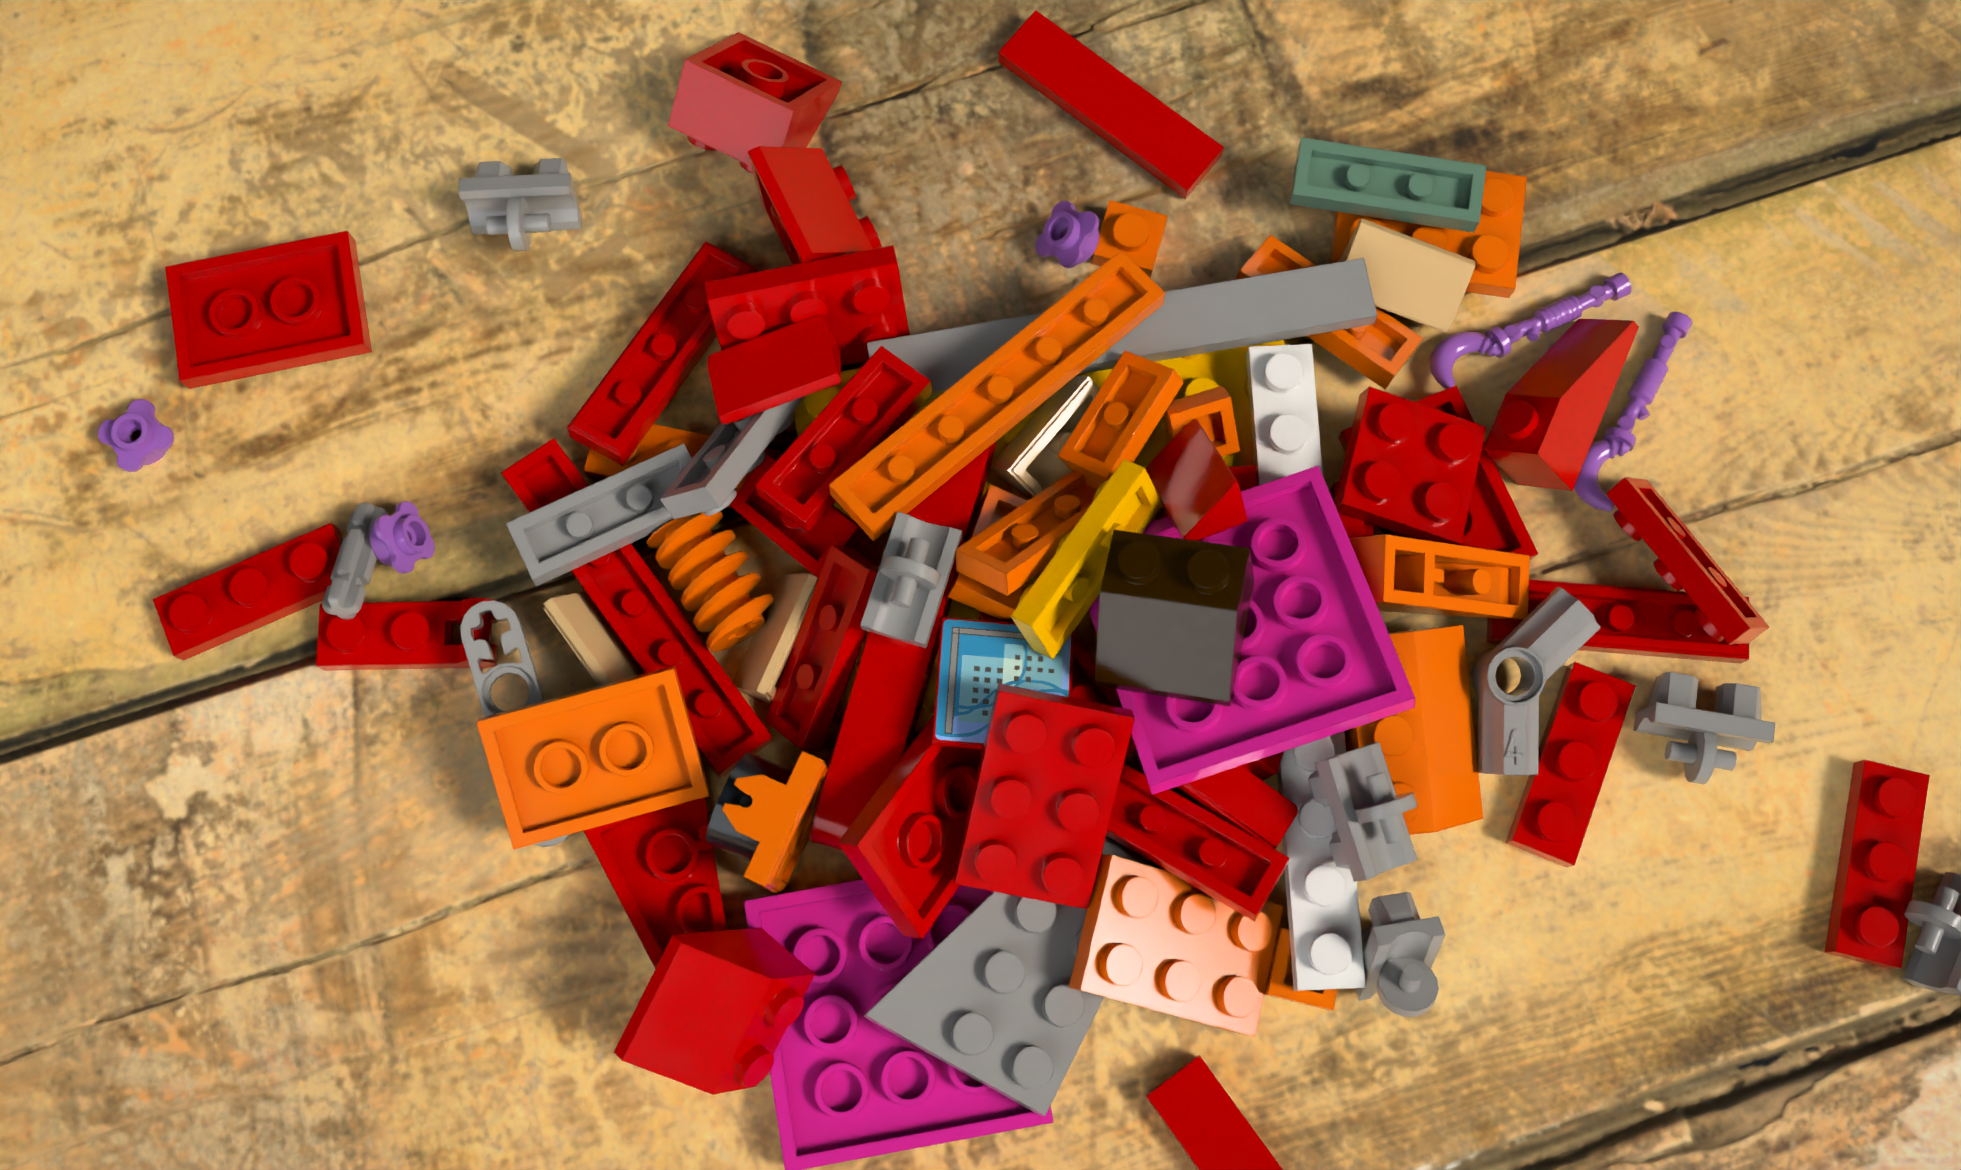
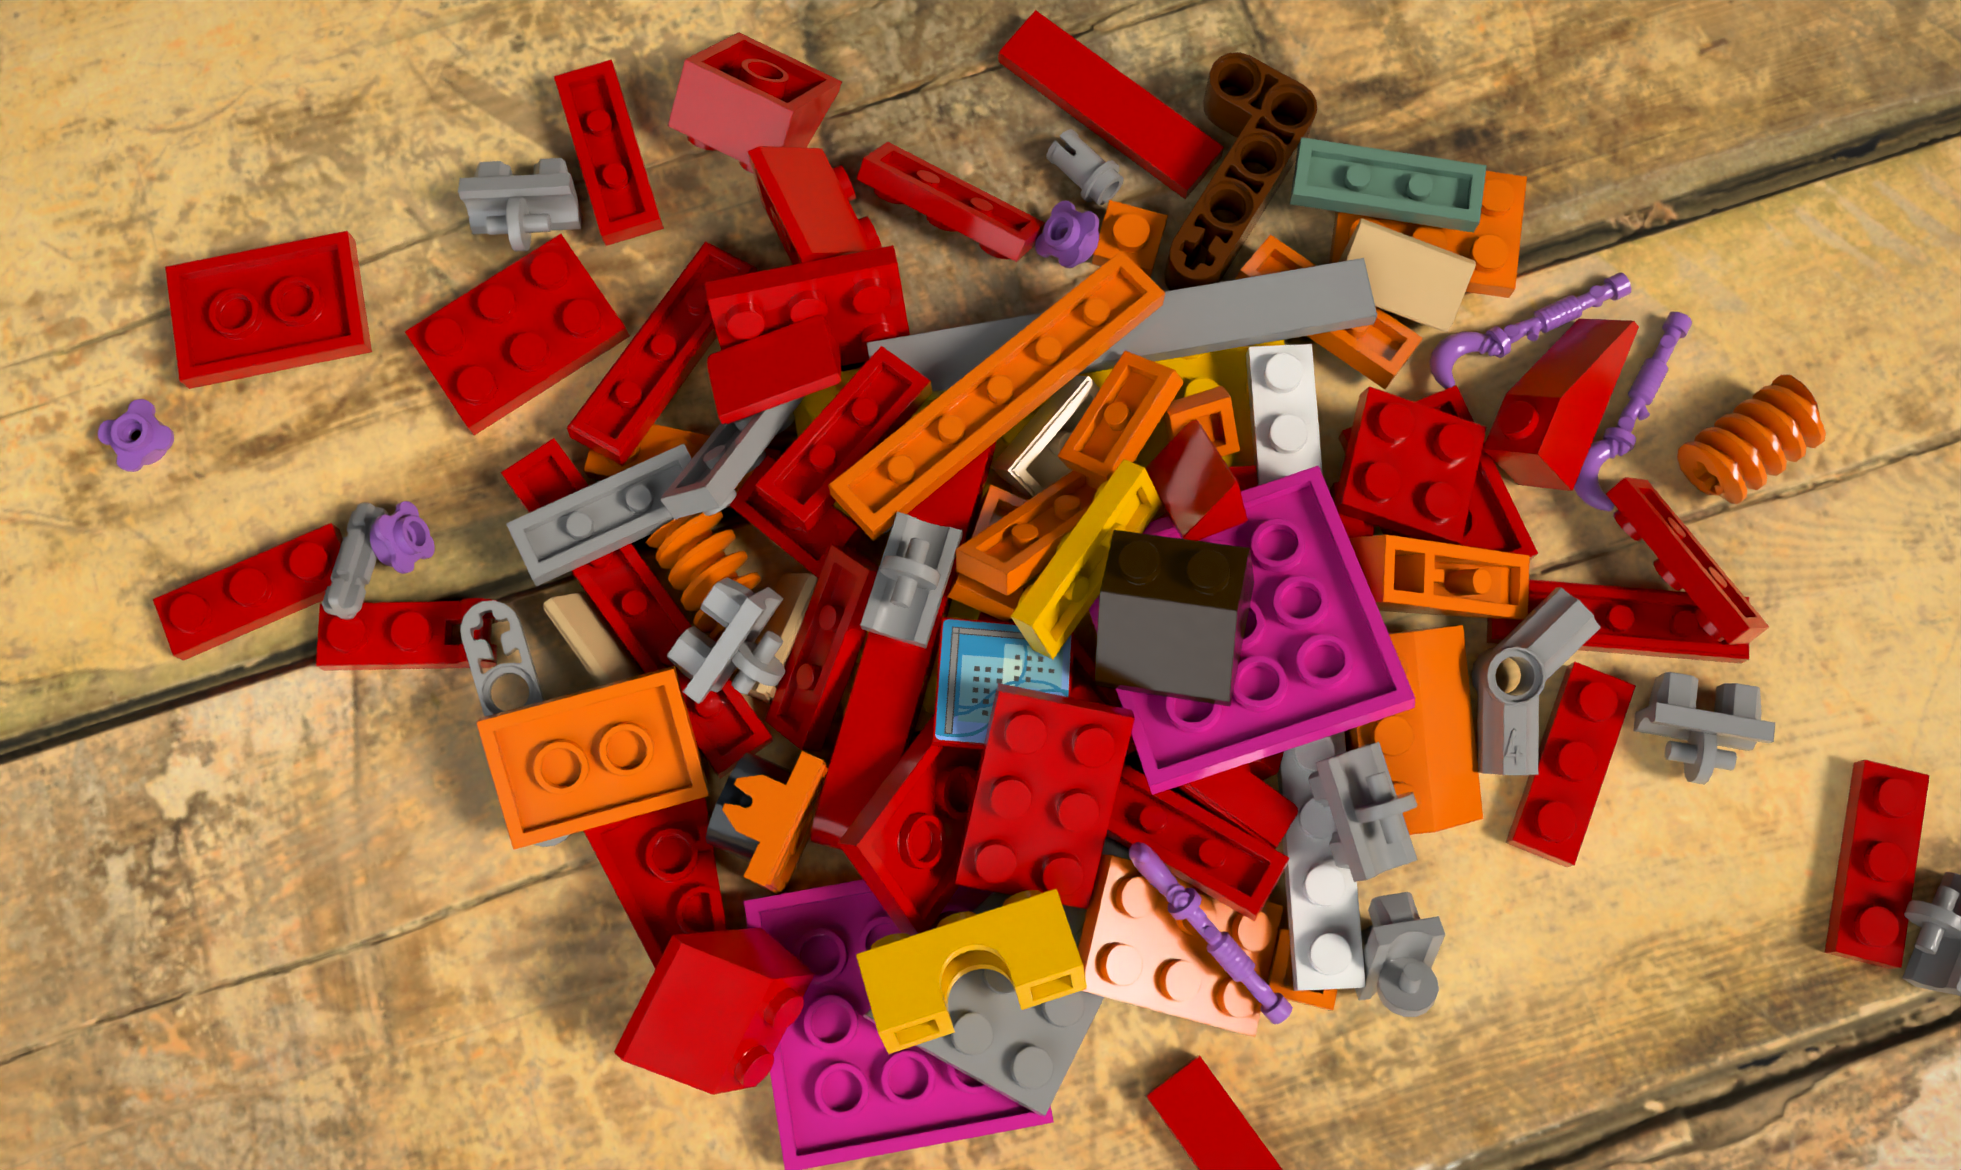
none -> red plate [404,234,630,436]
none -> red plate [554,59,664,246]
none -> light grey hips [667,577,786,704]
none -> red plate [856,142,1045,262]
none -> yellow arch [856,889,1087,1054]
none -> light grey pin [1046,129,1124,205]
none -> medium lavender piece [1129,842,1293,1024]
none -> reddish brown beam [1164,52,1317,291]
none -> orange piece [1677,375,1826,504]

